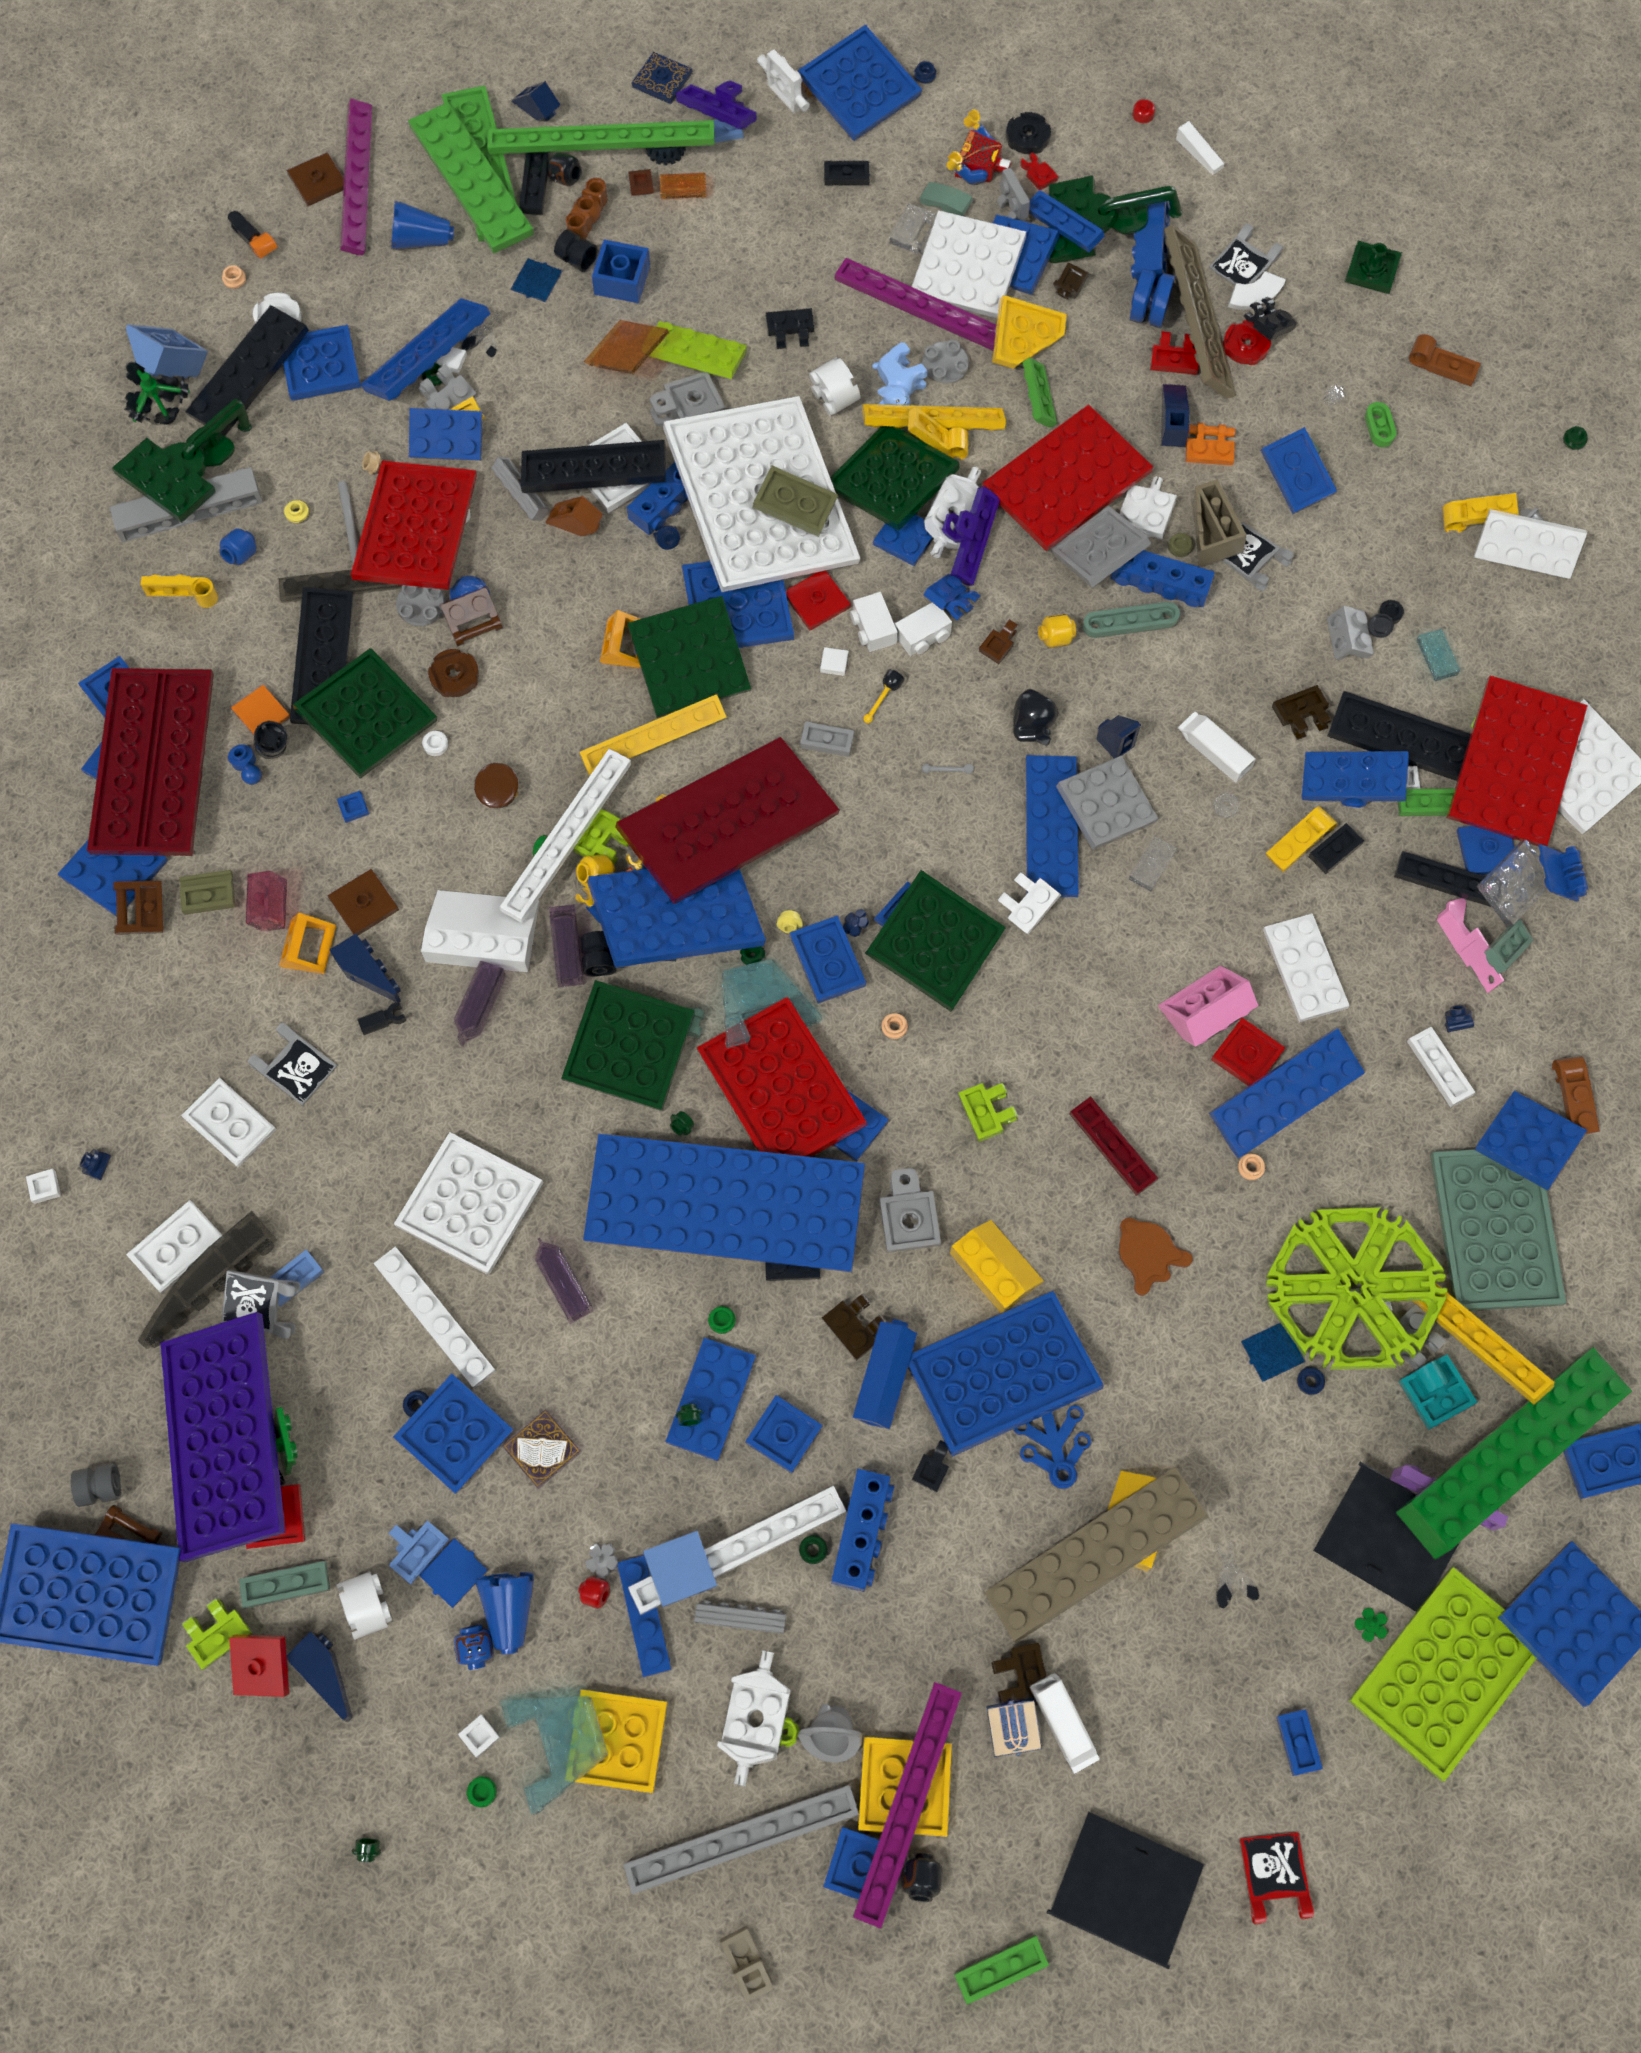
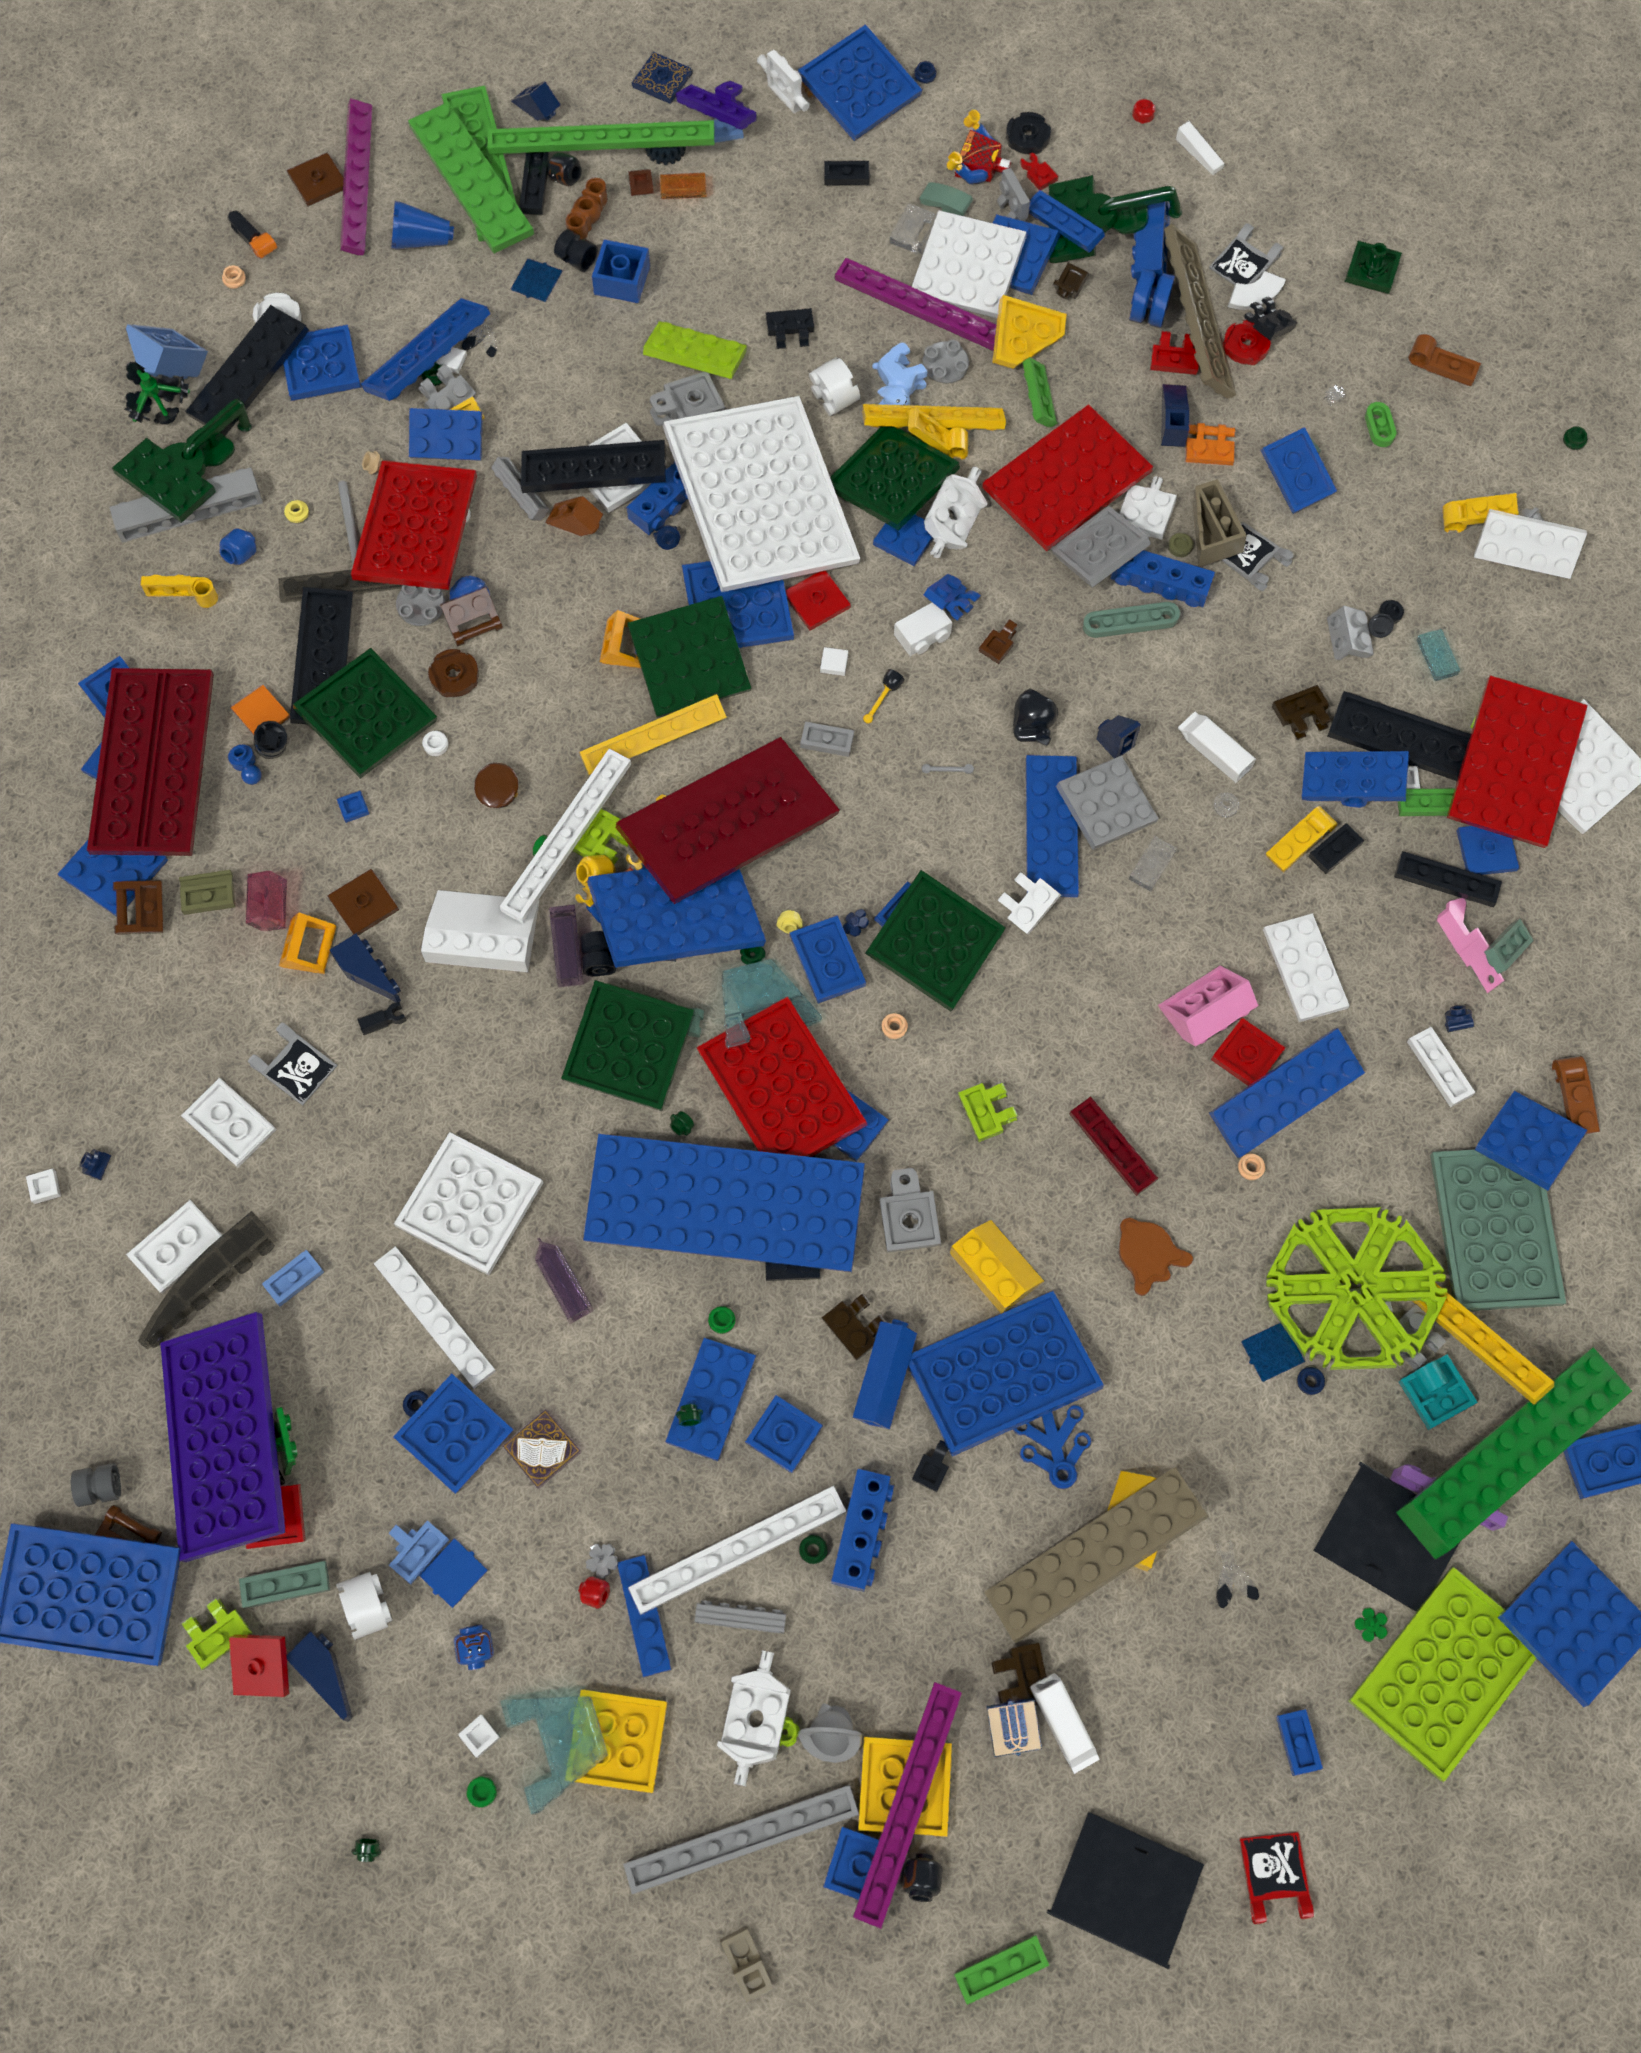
flag [221,1270,300,1339] -> none
clear purple piece [454,961,507,1047] -> none
blue cone [476,1572,534,1654] -> none
clear orange piece [584,320,669,375] -> none
medium blue tile [643,1531,717,1608] -> none
olive plate [752,465,838,537] -> none
white brick [850,592,898,652] -> none
dark purple plate [942,487,1000,586] -> none
yellow head [1038,614,1076,648] -> none
clear plate [1476,840,1547,927] -> none
blue hinge [1538,844,1588,901] -> none

